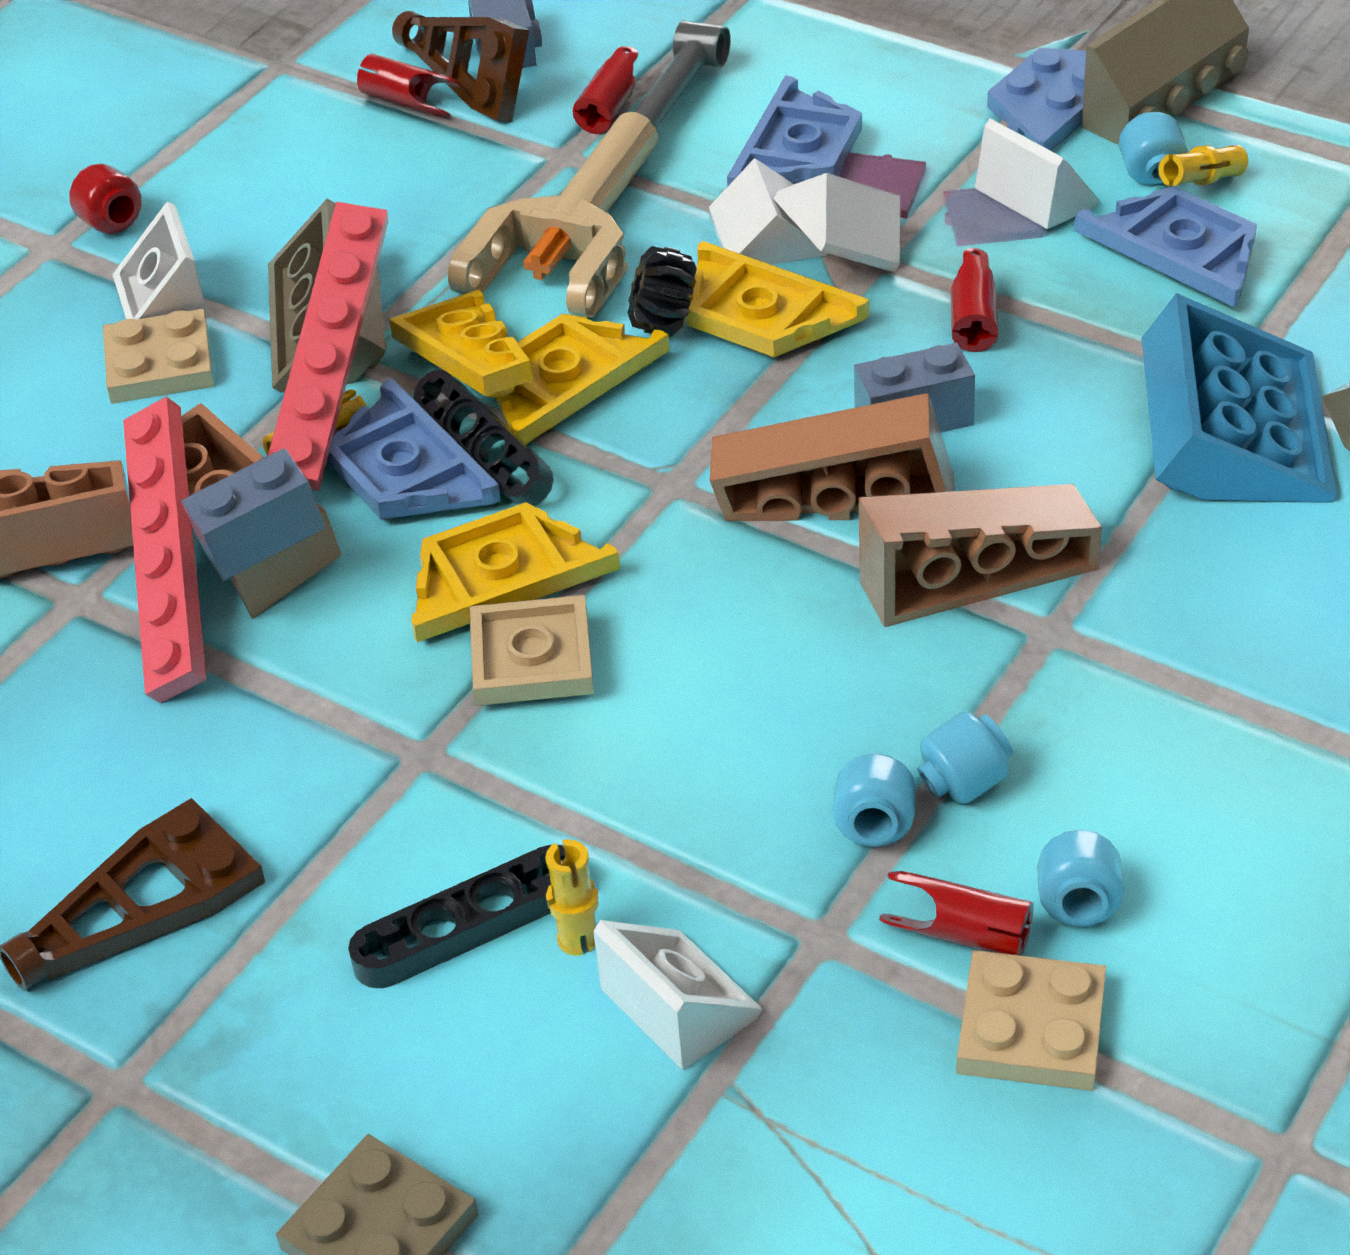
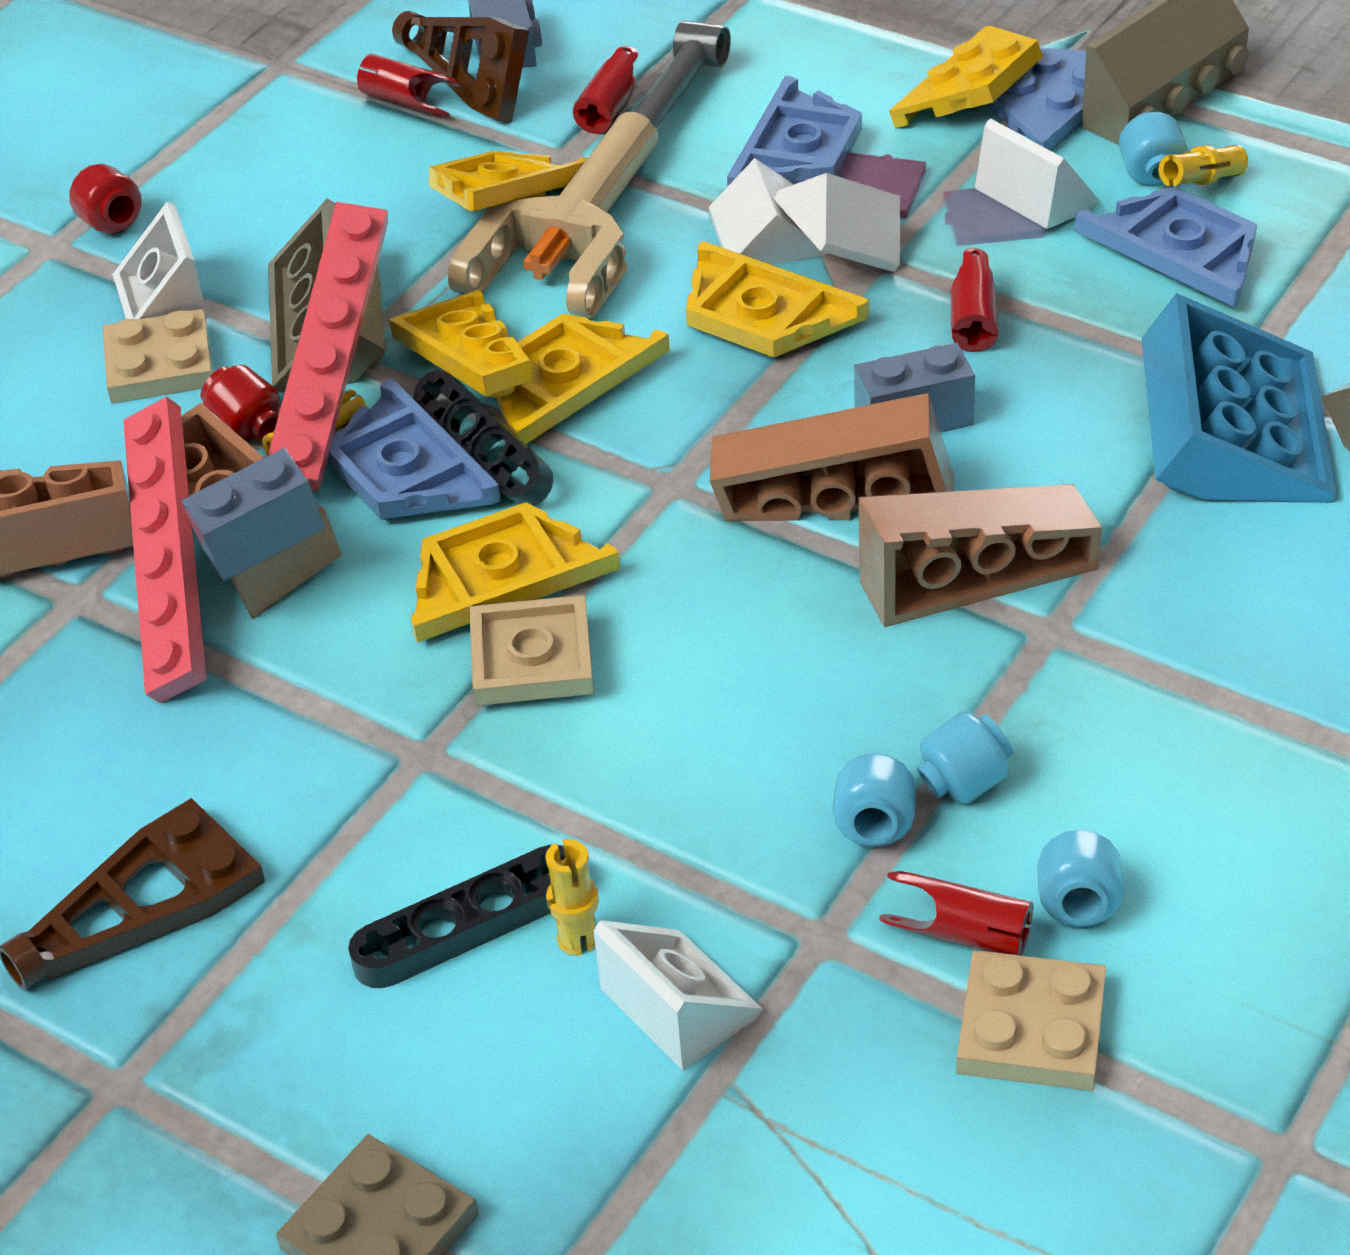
black gear [627,246,697,337] -> none
none -> red head [200,365,280,442]
none -> yellow wing [429,151,587,211]
none -> yellow wing [889,26,1043,128]

